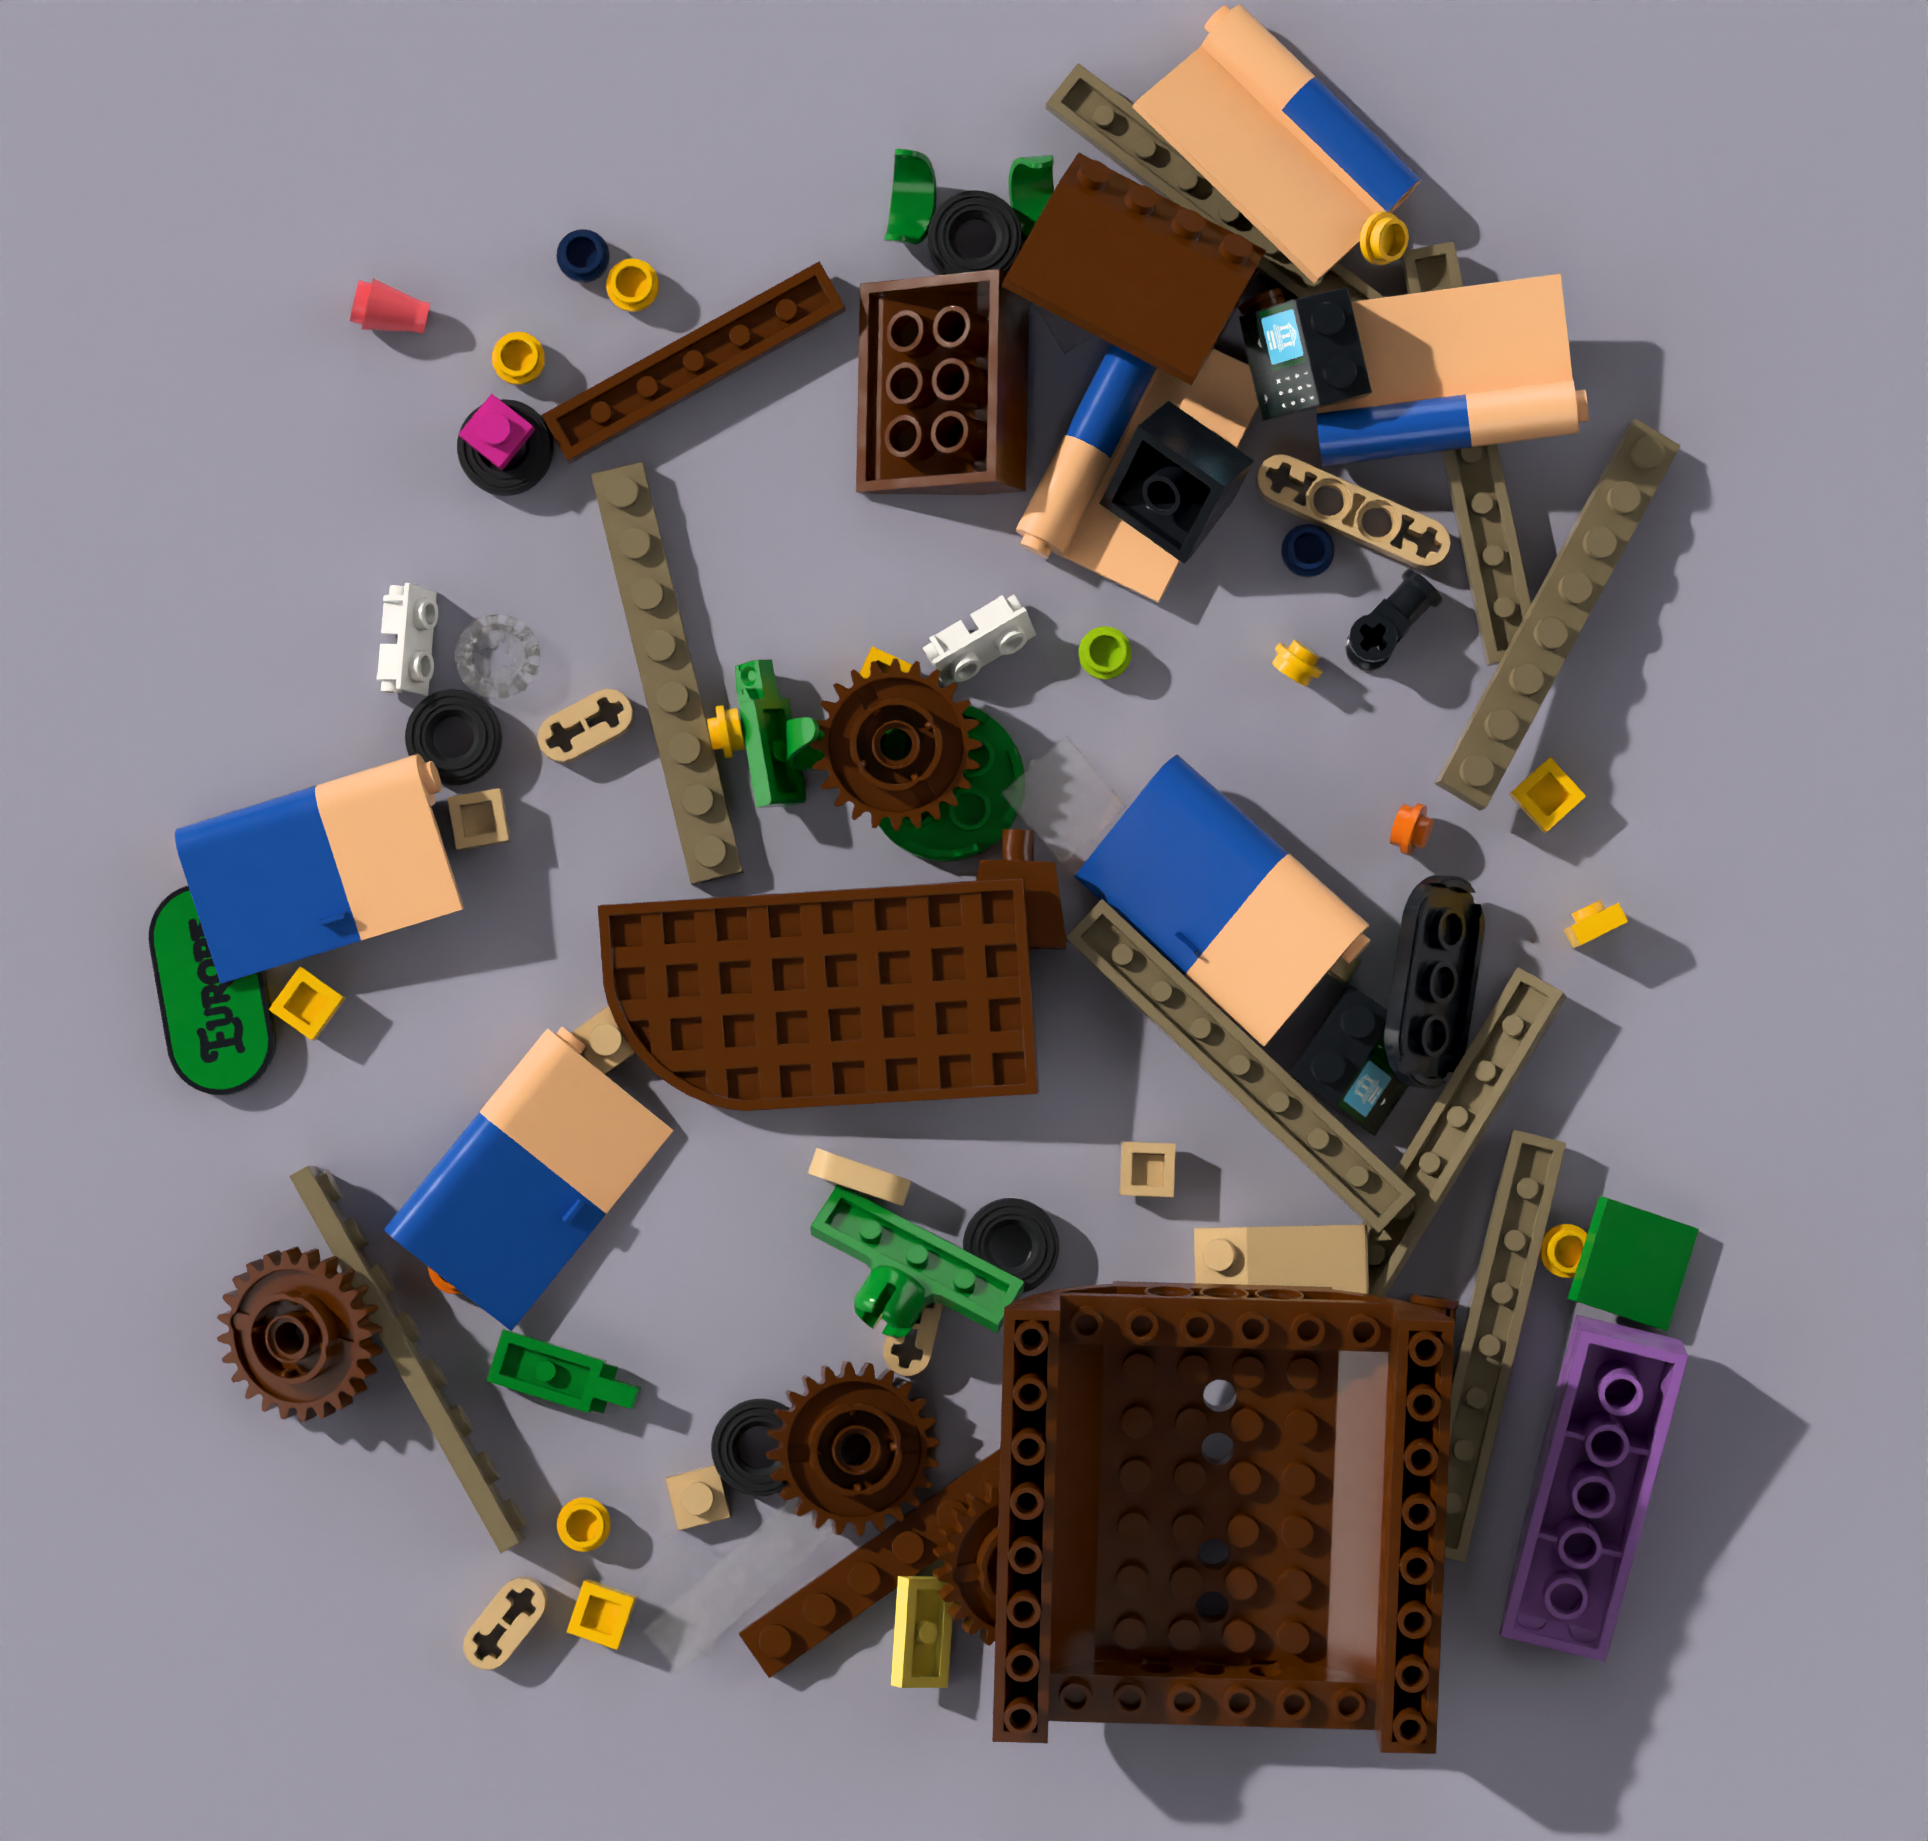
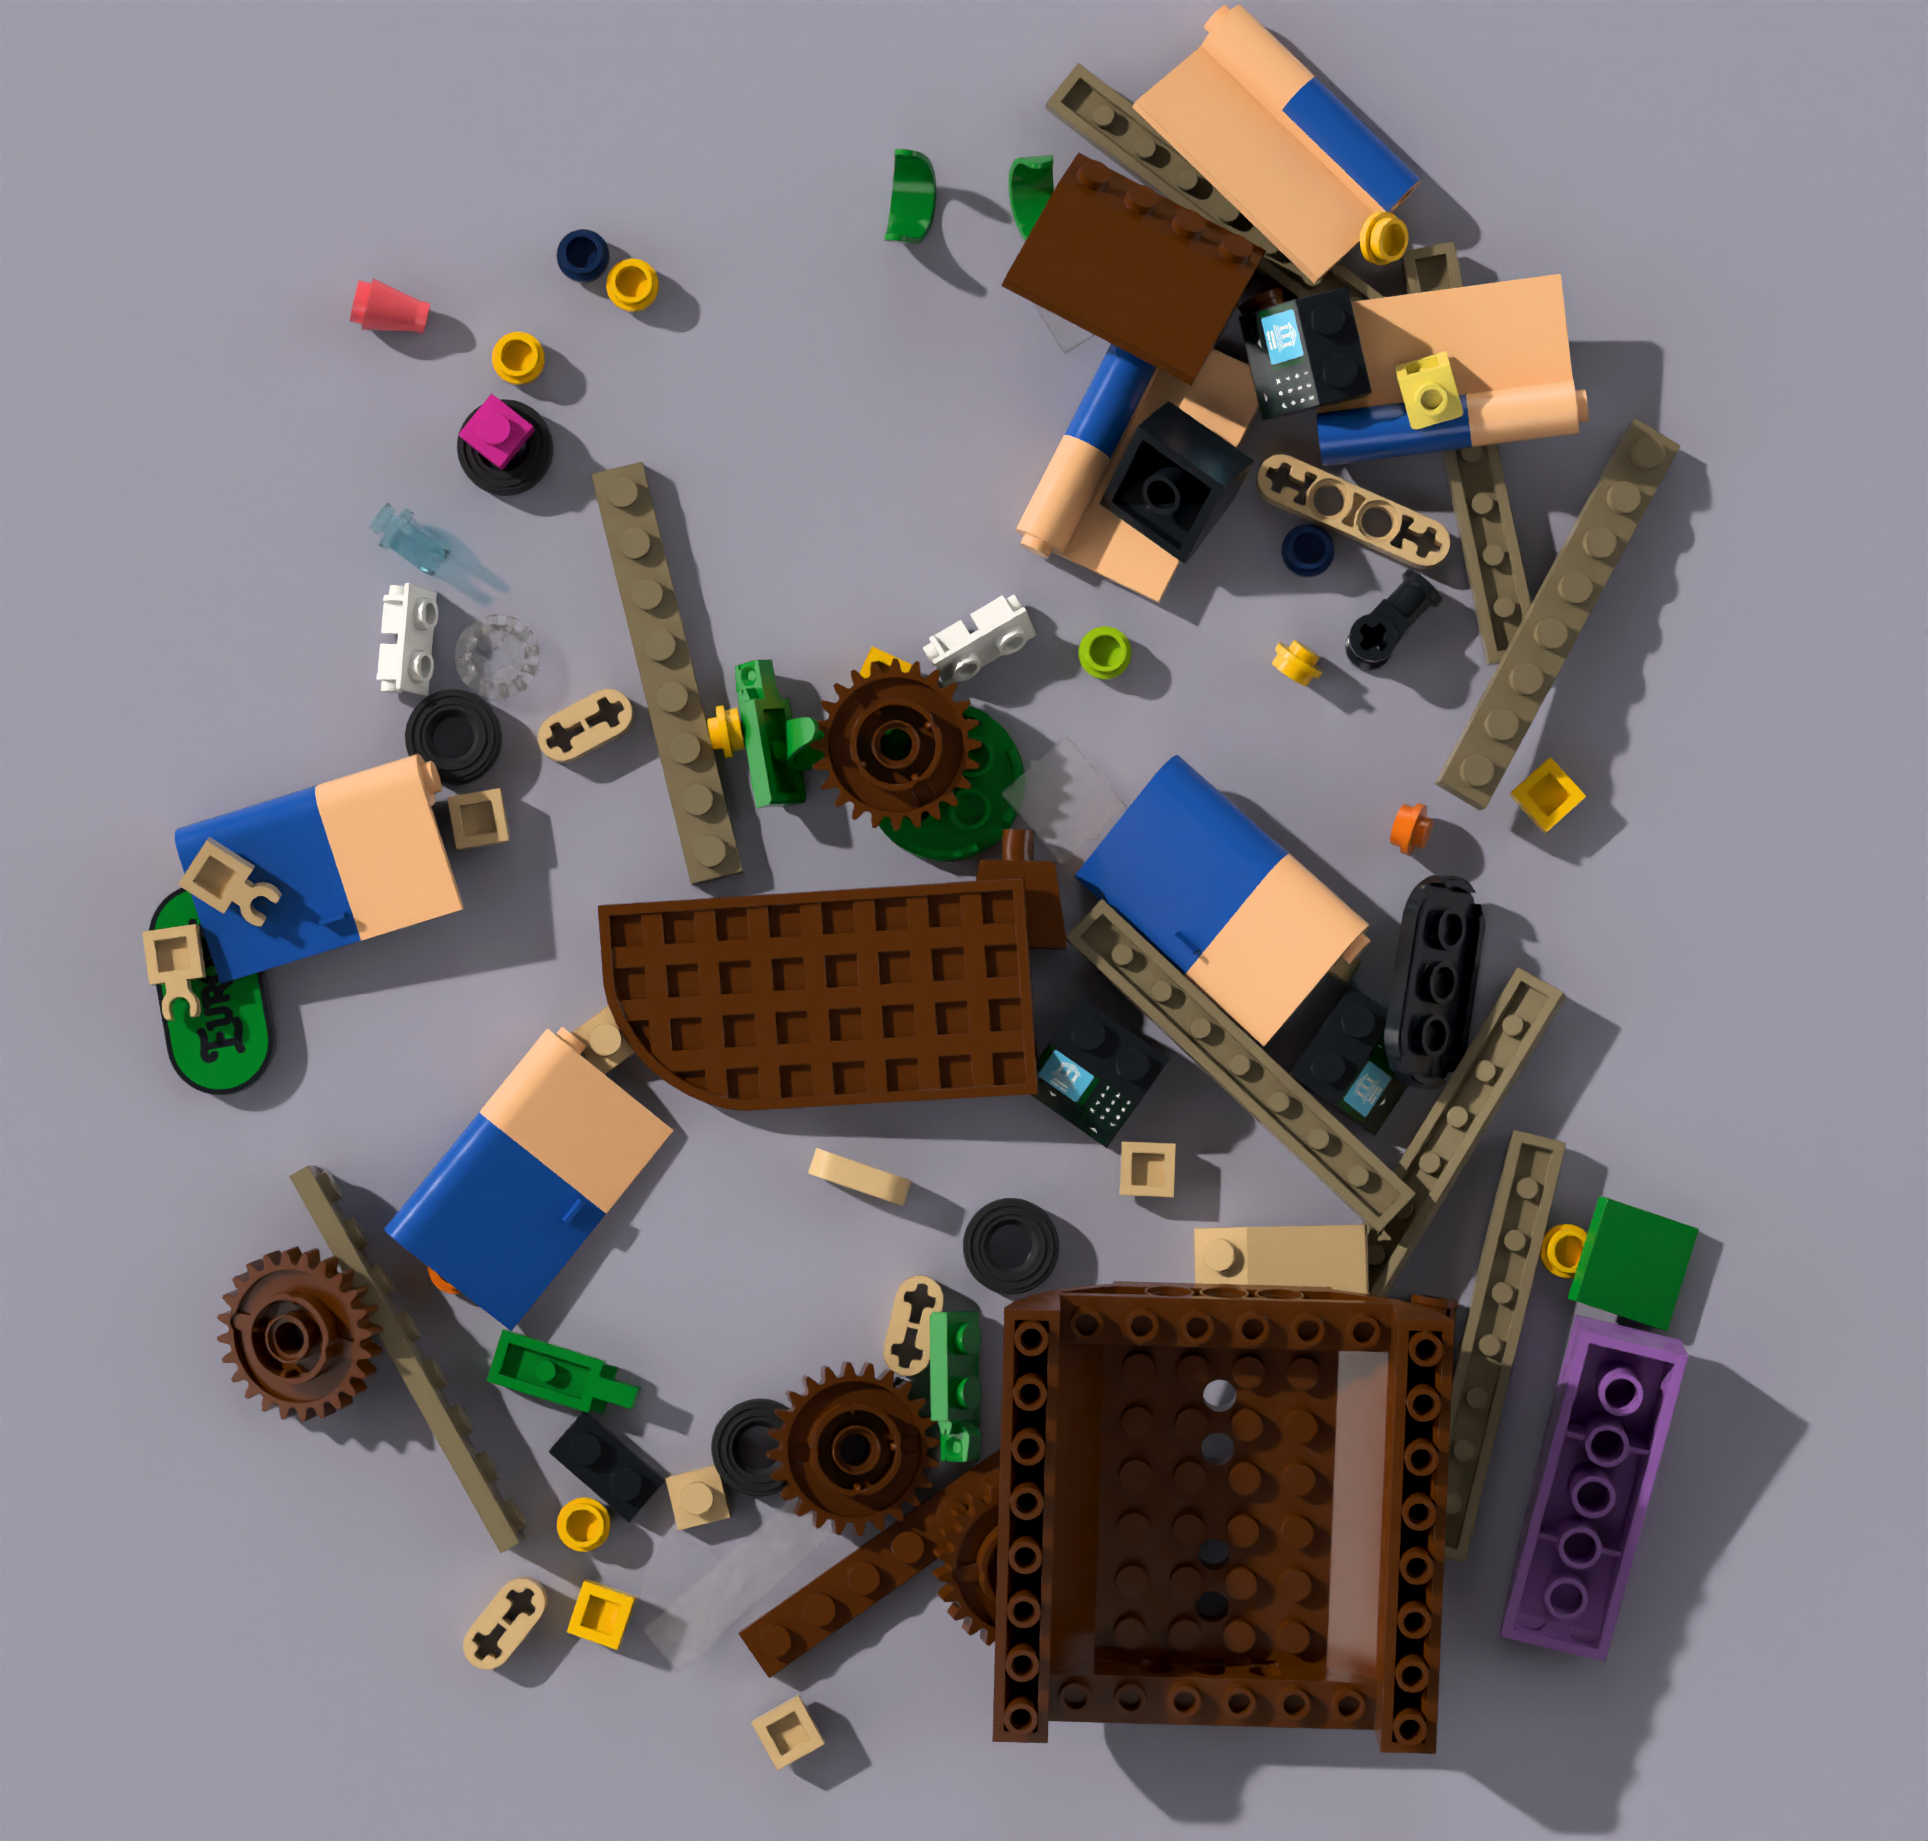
yellow plate [268,966,346,1041] -> none
reddish brown plate [542,261,846,464] -> none
green plate [810,1184,1025,1338] -> none
reddish brown slope [856,269,1029,495] -> none
light yellow plate [891,1576,953,1688] -> none
black tyre [928,190,1023,275] -> none
yellow plate [1564,900,1628,948] -> none
none -> tan plate [142,924,206,1021]
none -> tan plate [178,837,282,926]
none -> clear light blue arm [369,503,452,576]
none -> black plate [548,1412,666,1522]
none -> tan plate [751,1694,826,1771]
none -> green hinge [930,1311,982,1462]
none -> black slope [1030,997,1170,1148]
none -> light yellow bracket [1395,351,1463,430]

